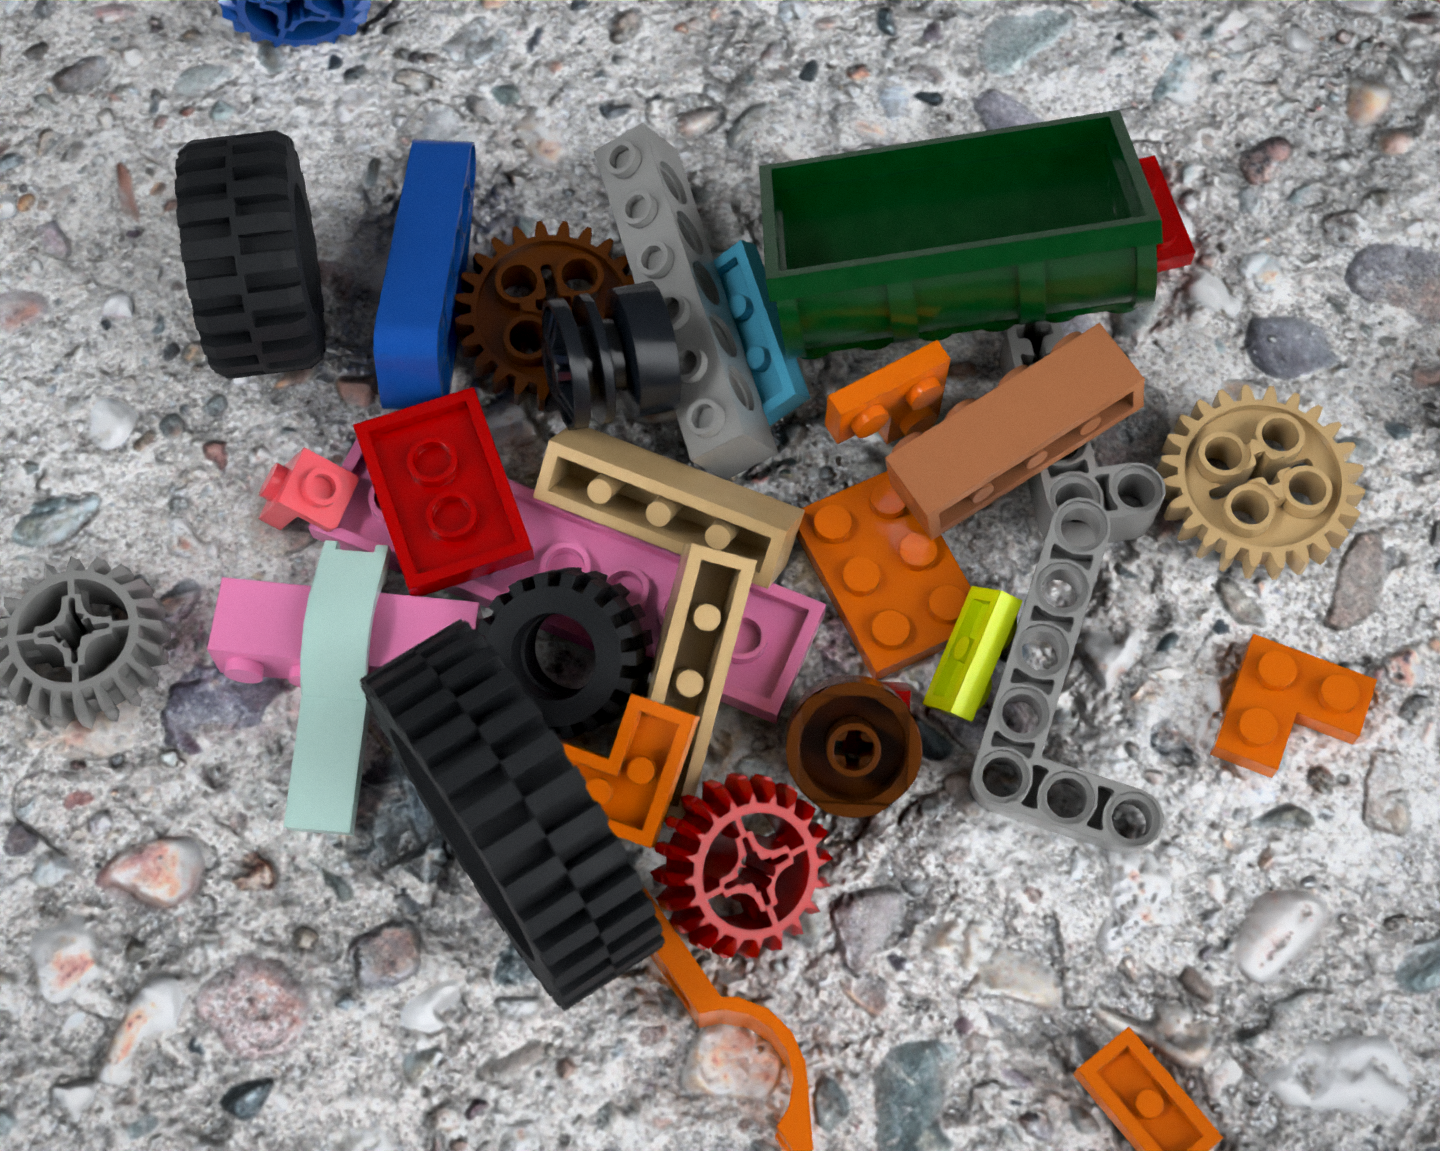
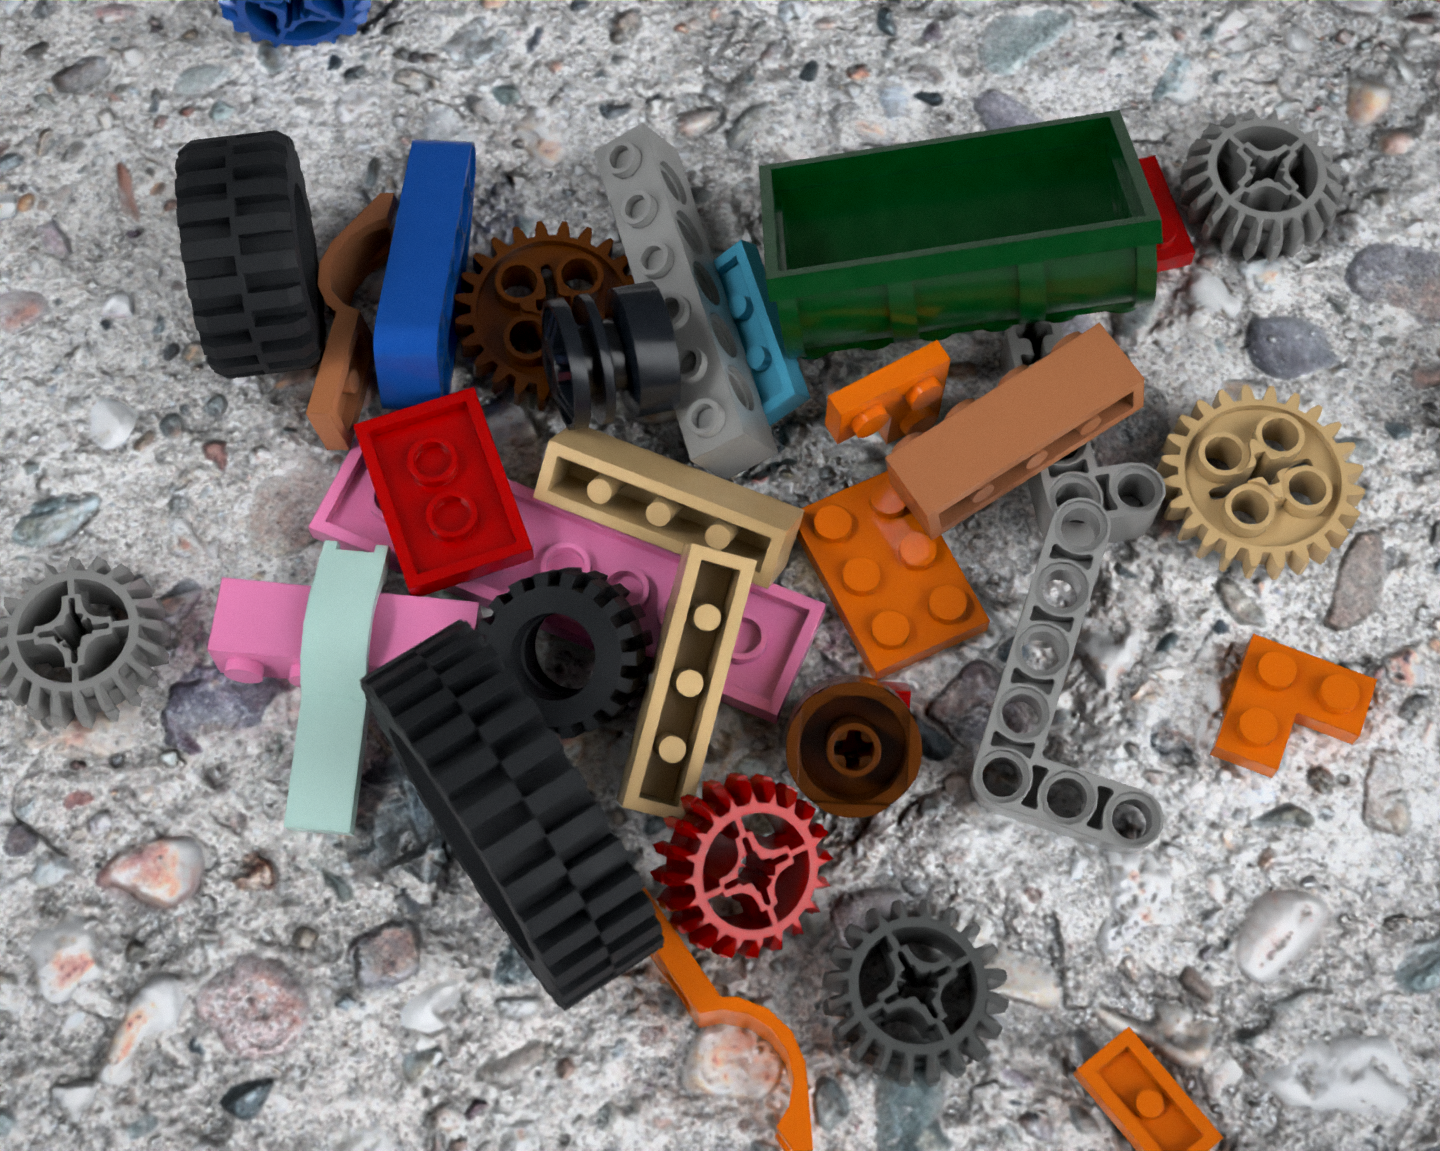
coral bracket [258,447,359,532] -> none
orange plate [560,693,700,848] -> none
neon yellow plate [922,586,1023,722] -> none
none -> nougat piece [305,193,398,450]
none -> dark grey gear [822,899,1009,1087]
none -> light grey gear [1180,108,1343,263]

